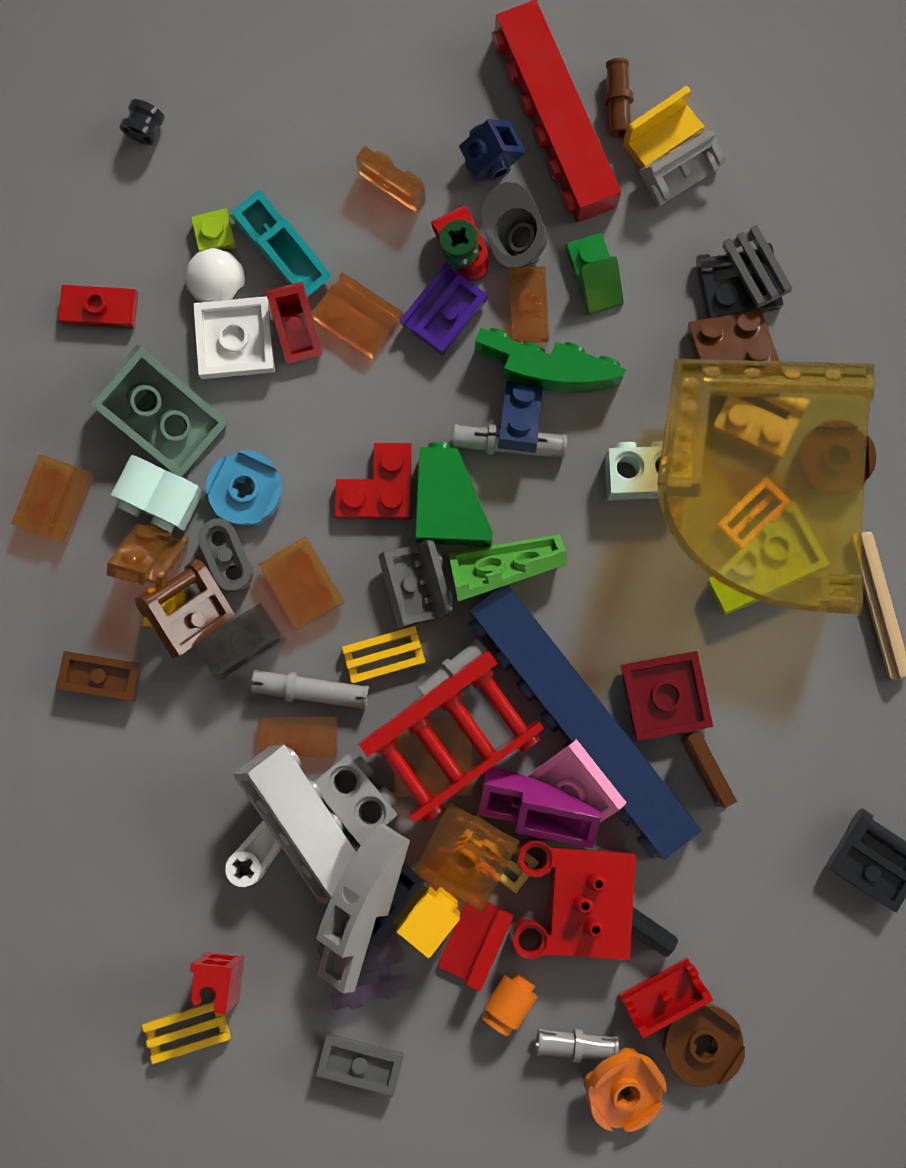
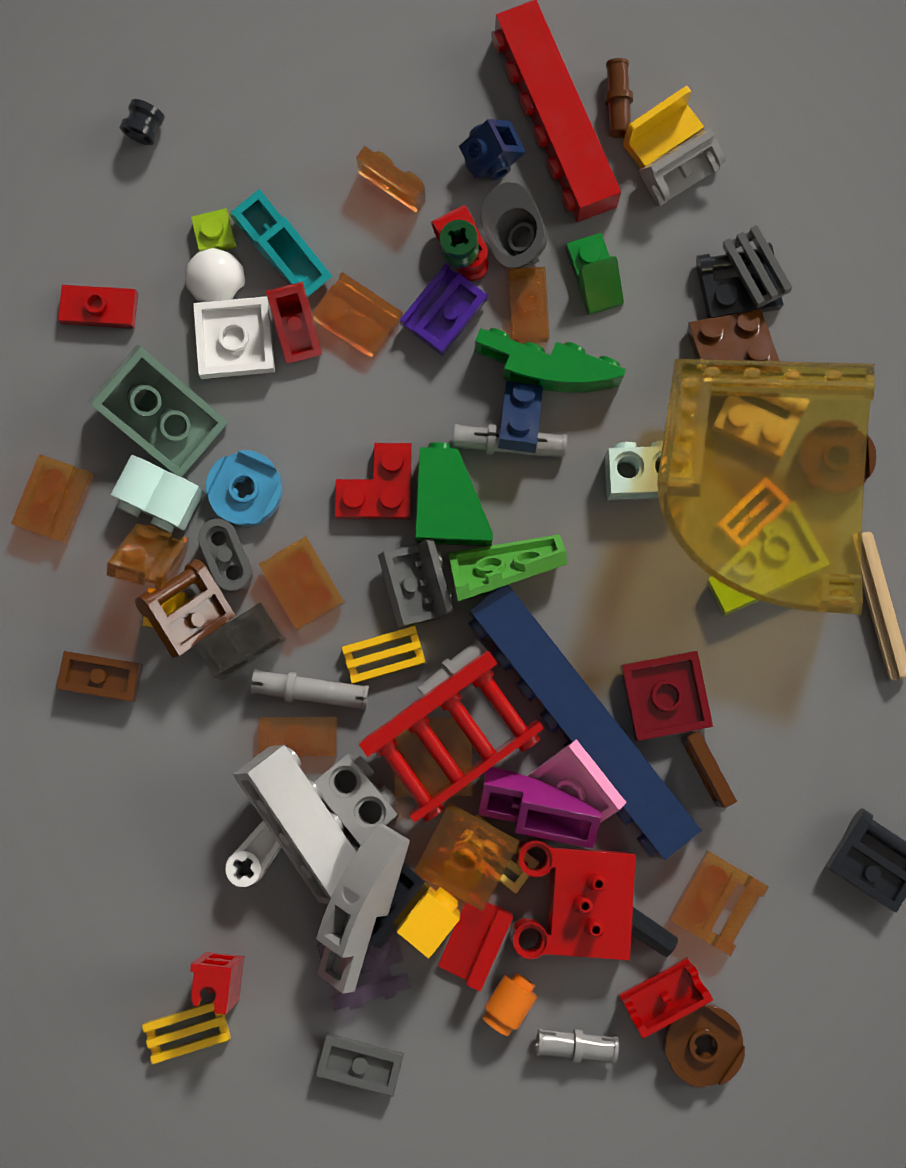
orange plate [583,1047,666,1132] -> none
none -> clear orange plate [668,850,769,956]

